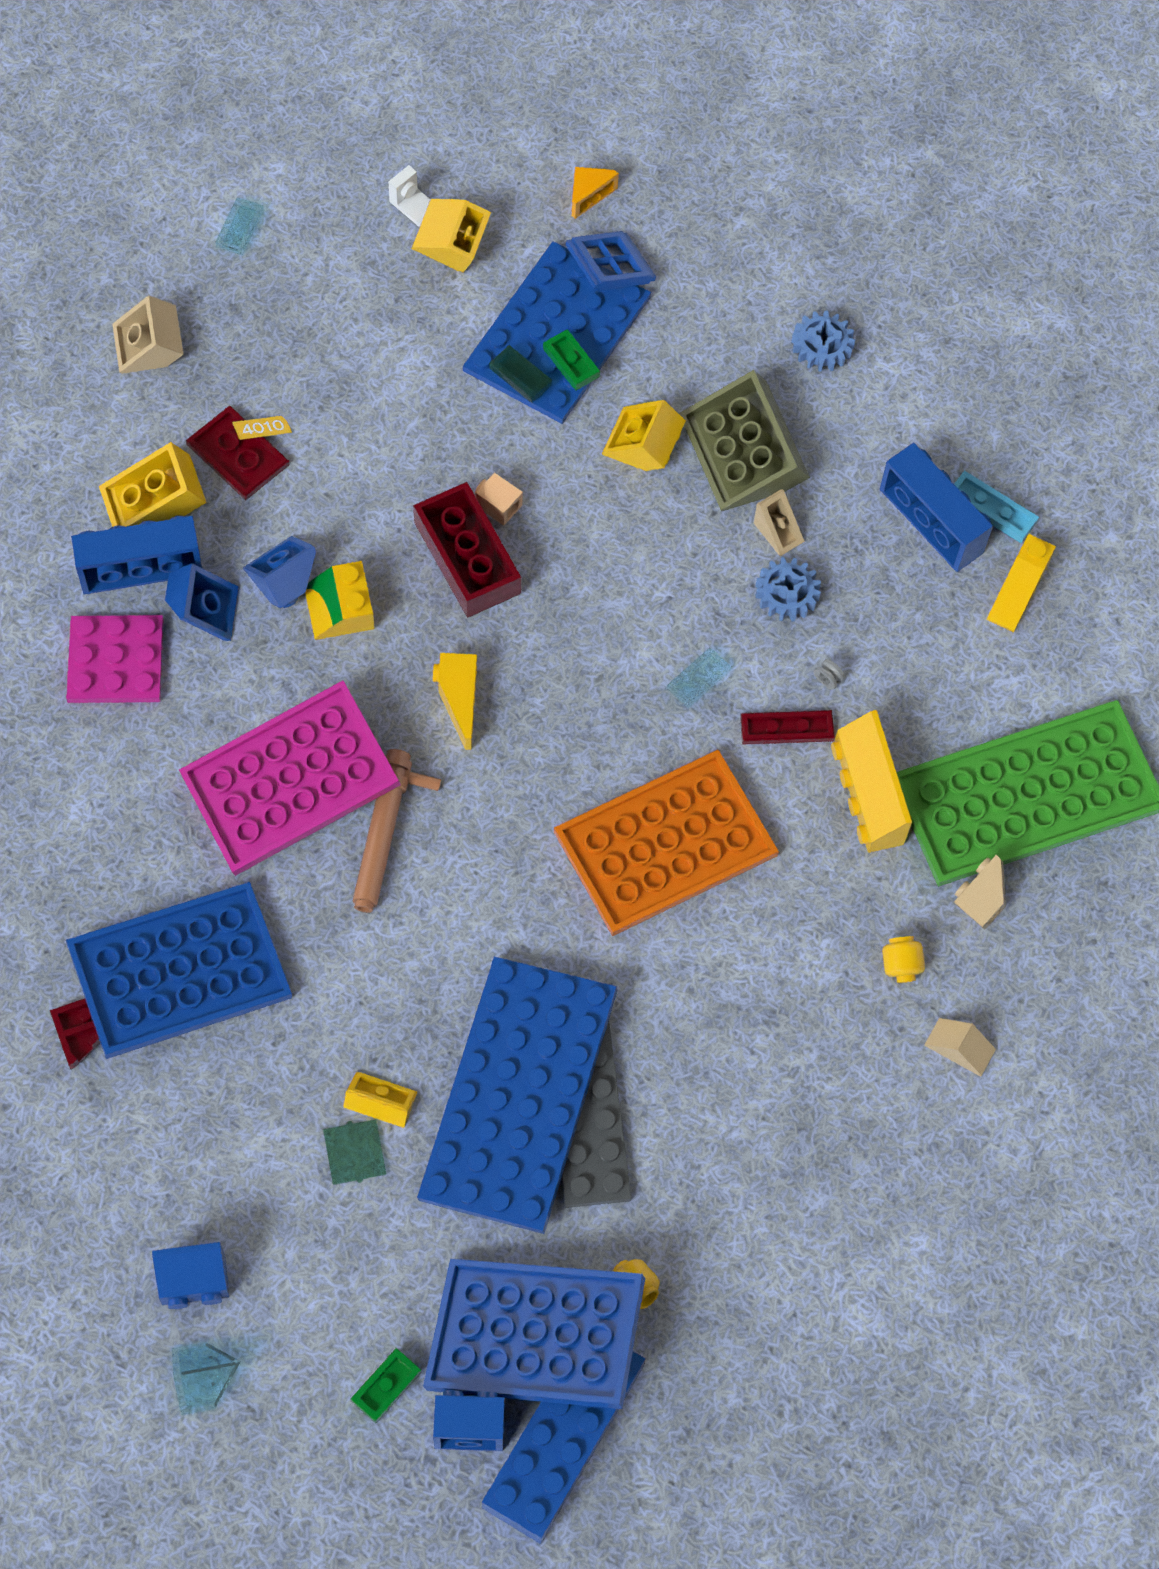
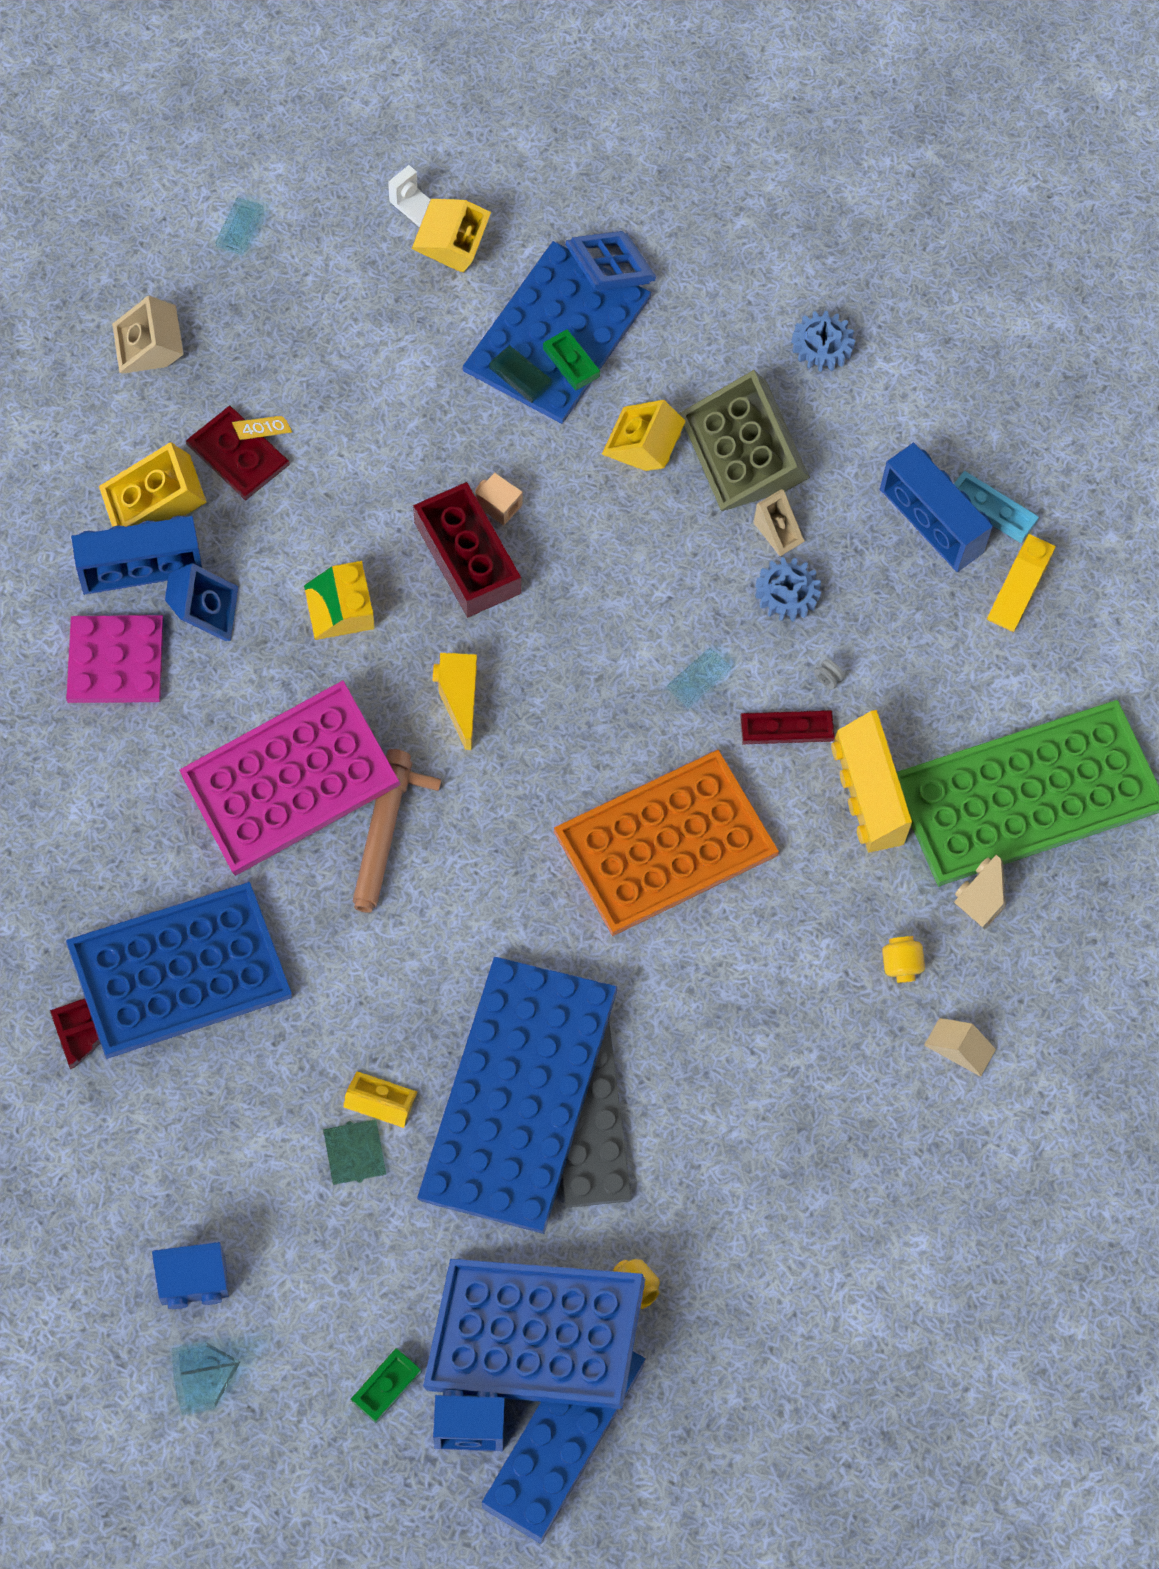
blue slope [243,536,316,609] -> none
light orange slope [571,167,619,219] -> none

